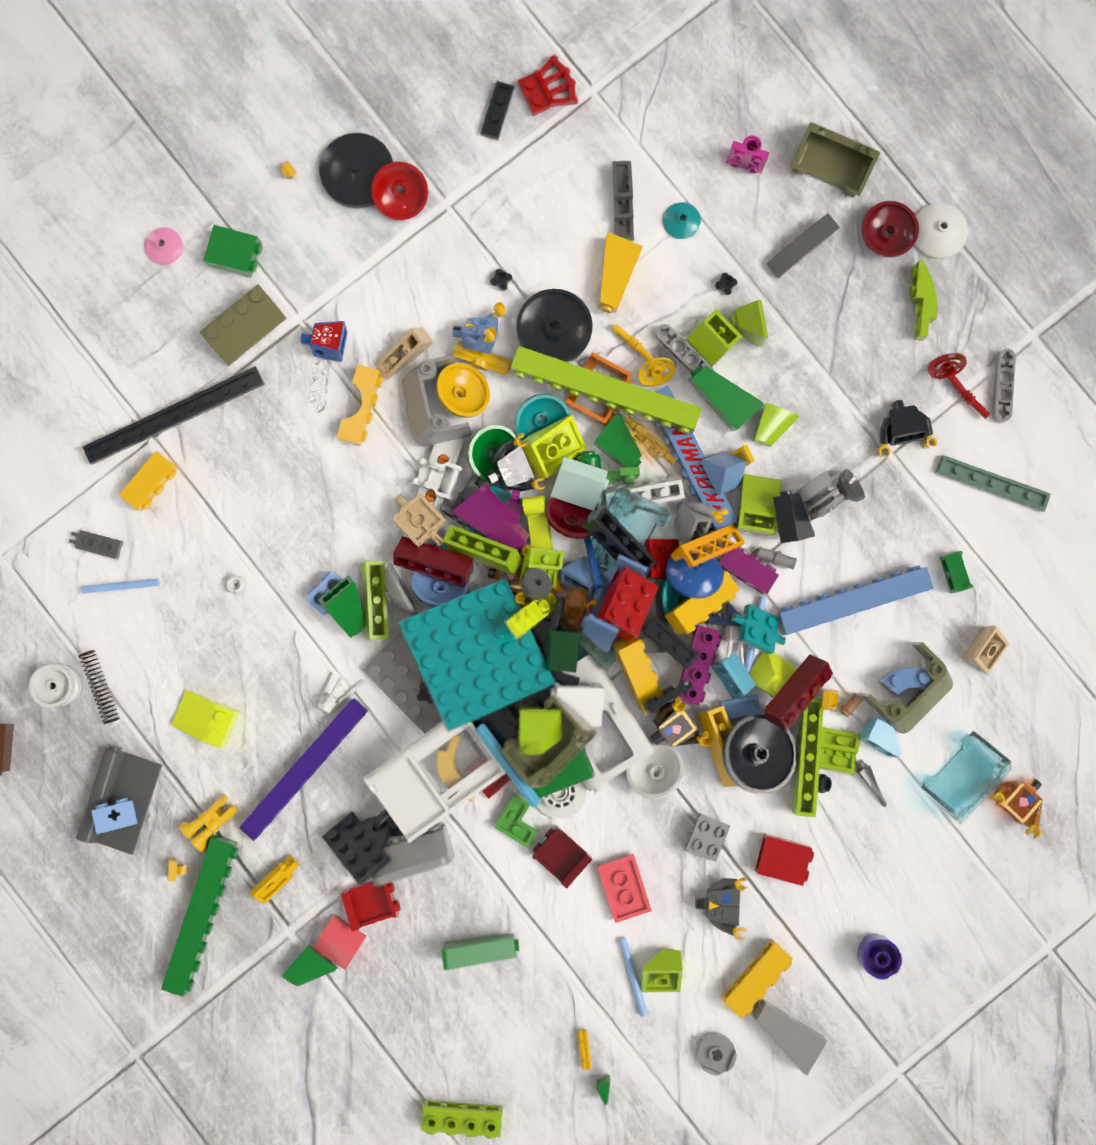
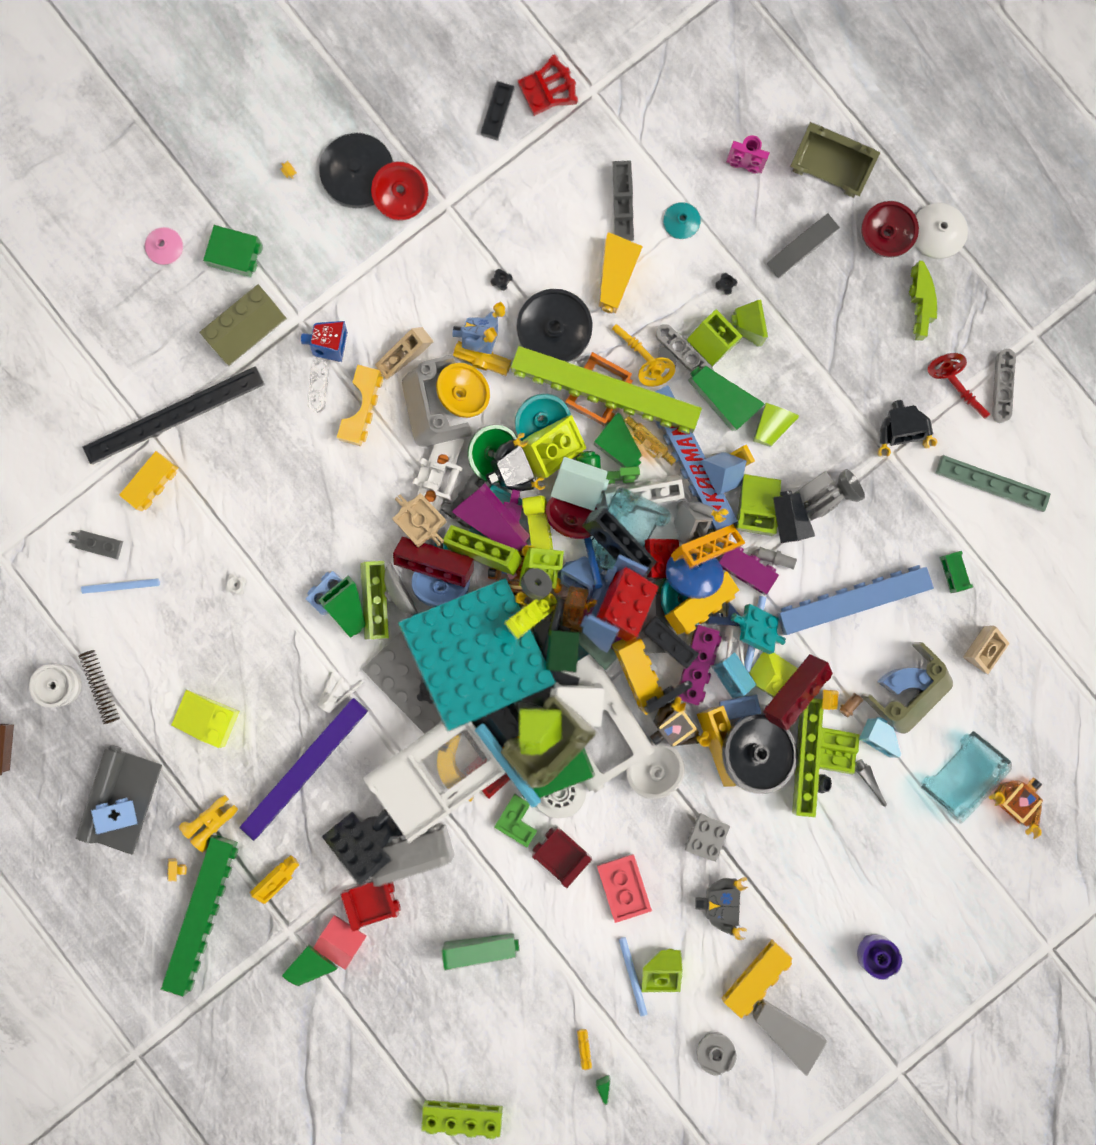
red brick [755,833,814,886] -> none

